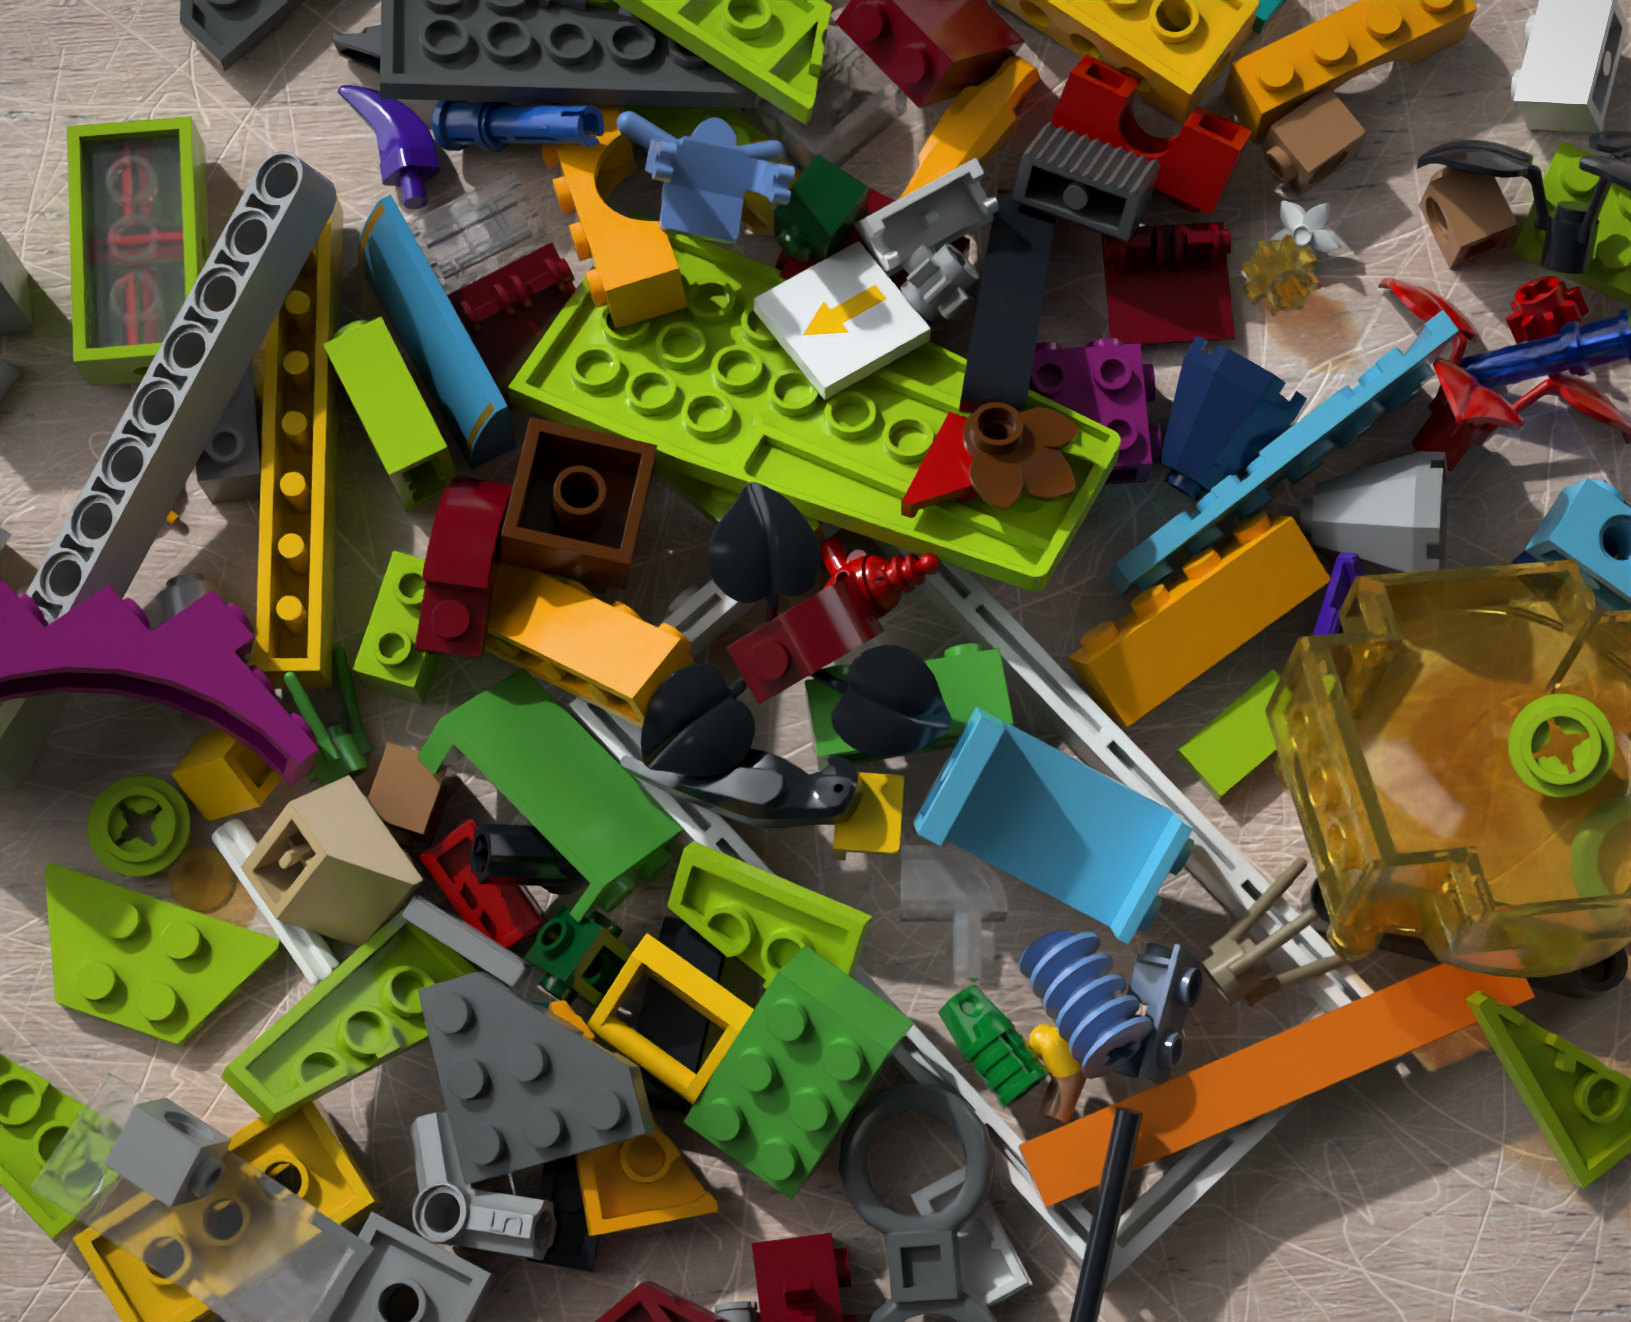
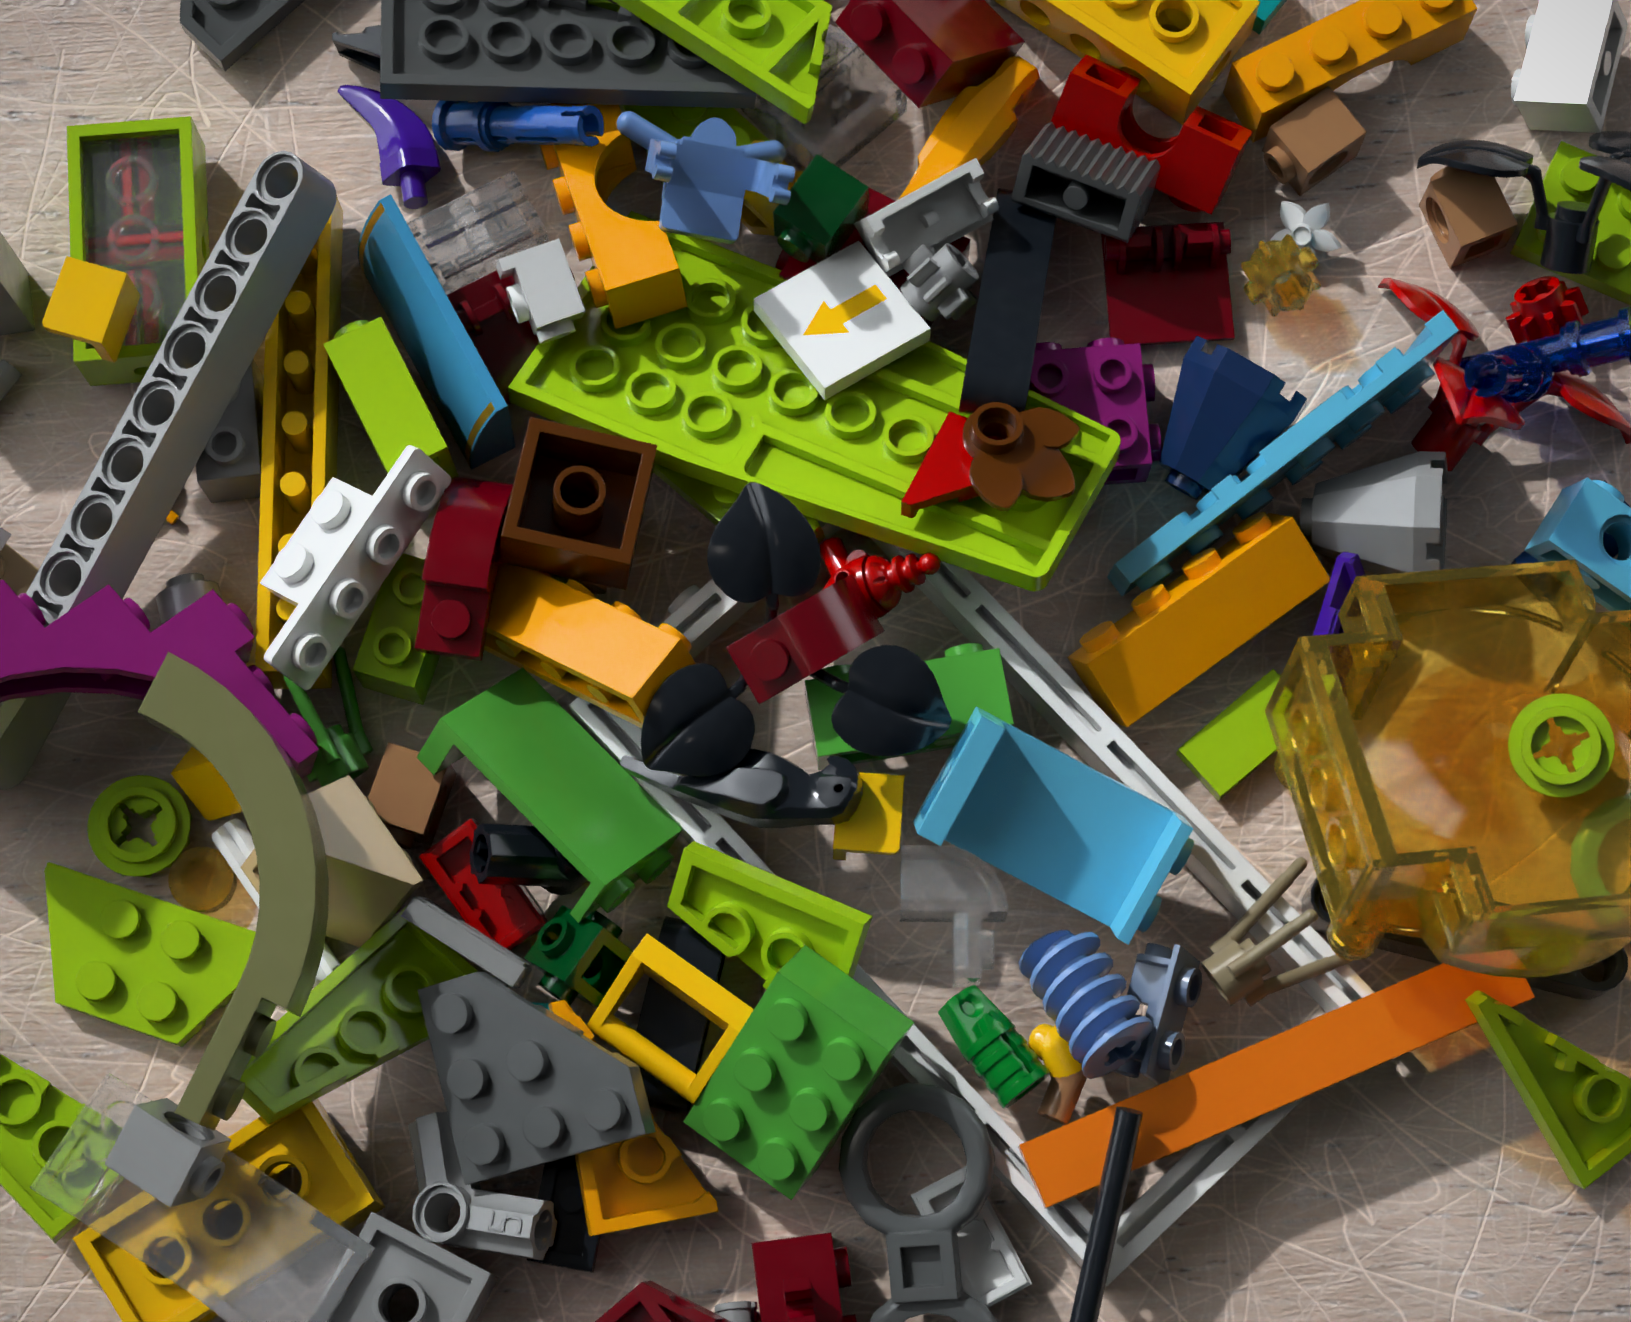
none -> yellow panel [42,256,141,363]
none -> olive arch [138,652,329,1131]
none -> white bracket [260,445,451,690]
none -> white brick [496,238,585,344]
none -> clear blue pin [1464,345,1554,403]

